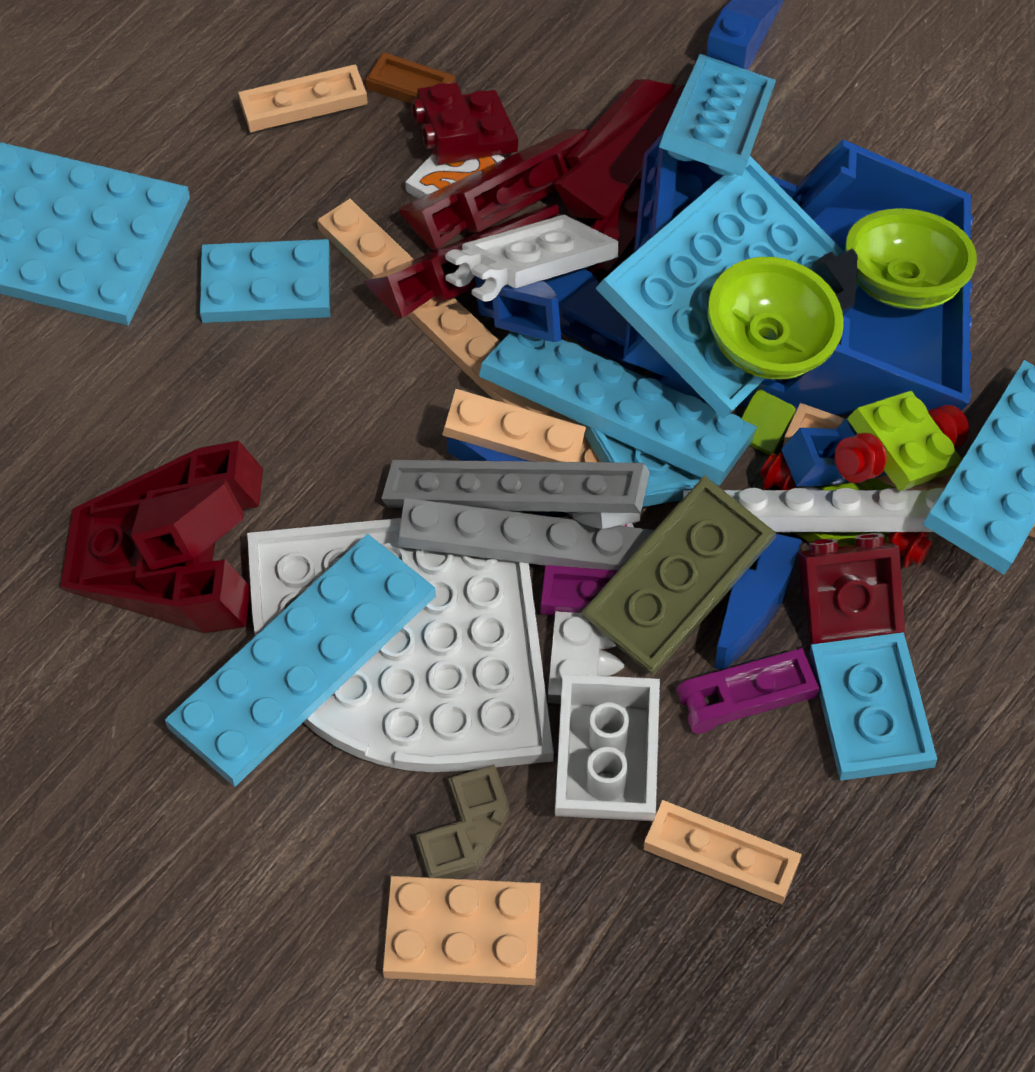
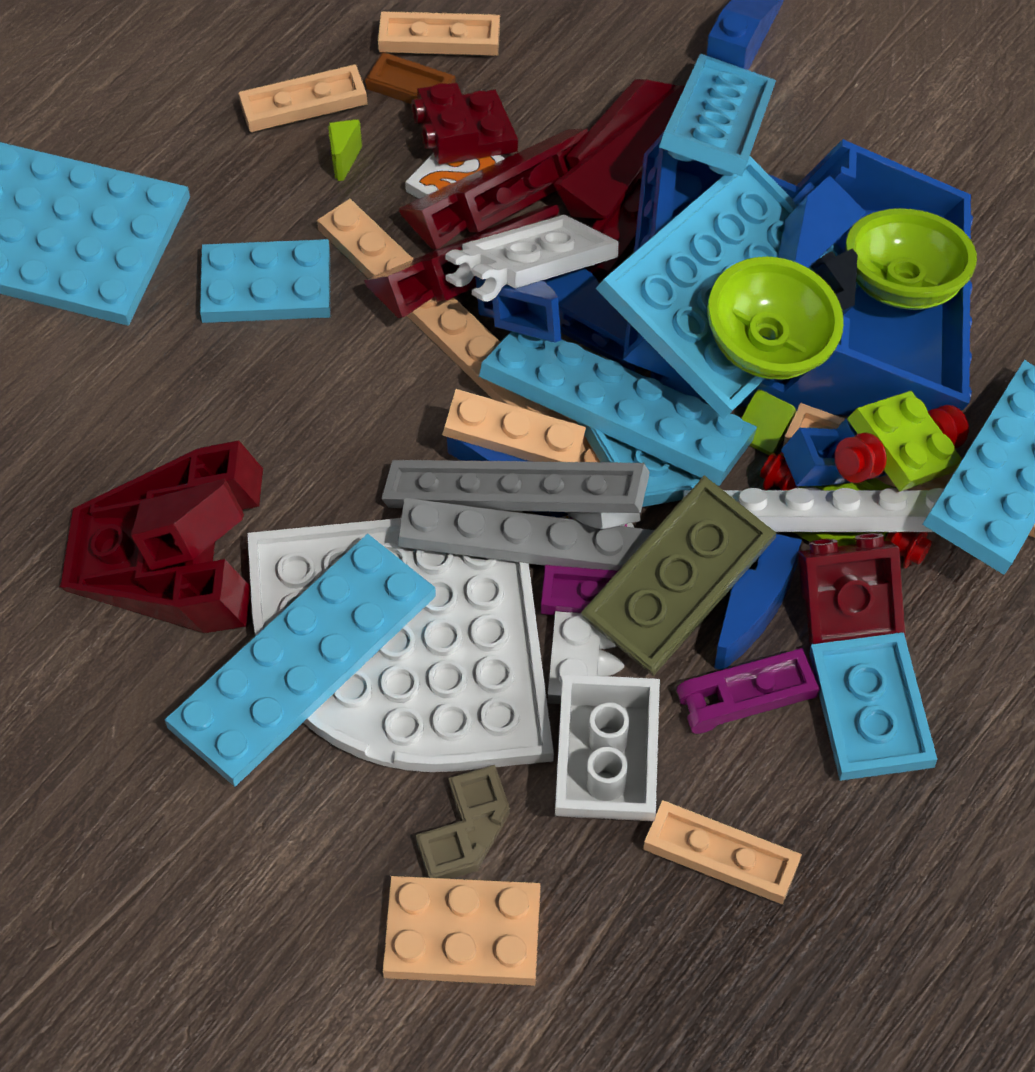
none -> lime slope [328,119,362,181]
none -> light nougat plate [378,11,500,56]
none -> blue slope [778,175,866,268]

